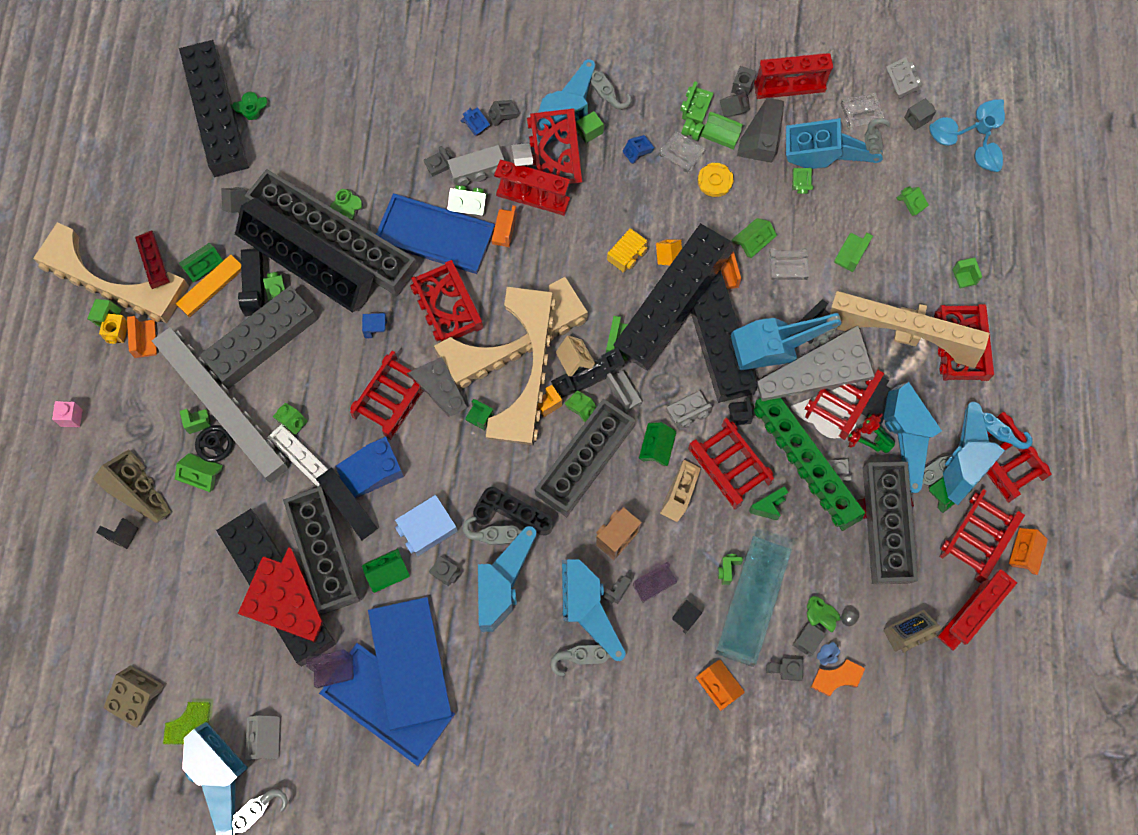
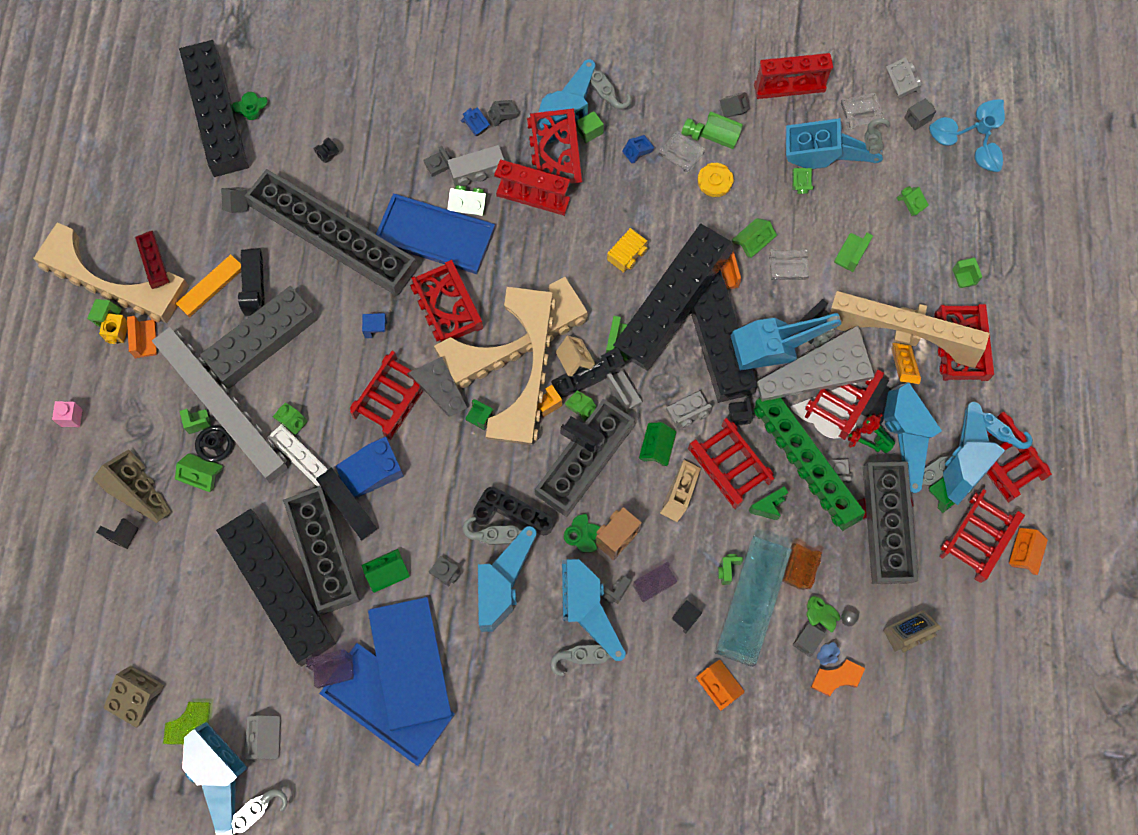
green panel [179,243,223,282] -> none
black brick [235,198,374,313] -> none
red wing [238,547,323,642] -> none
bright green bracket [263,271,285,301] -> none
bright green plate [330,189,362,220] -> none
light blue brick [395,495,458,557] -> none
orange panel [492,205,517,247] -> none
white tile [511,143,533,166] -> none
light orange panel [656,239,682,265] -> none
bright green bracket [680,81,713,124] -> none
dark grey brick [731,66,757,98] -> none
dark grey wedge [737,98,784,163] -> none
dark grey plate [766,658,803,681] -> none
red fence [937,569,1017,651] -> none
none -> black wheel [314,138,339,163]
none -> black panel [560,416,604,454]
none -> green plate [564,514,600,553]
none -> clear orange bracket [781,543,822,590]
none -> light orange tile [891,343,921,384]

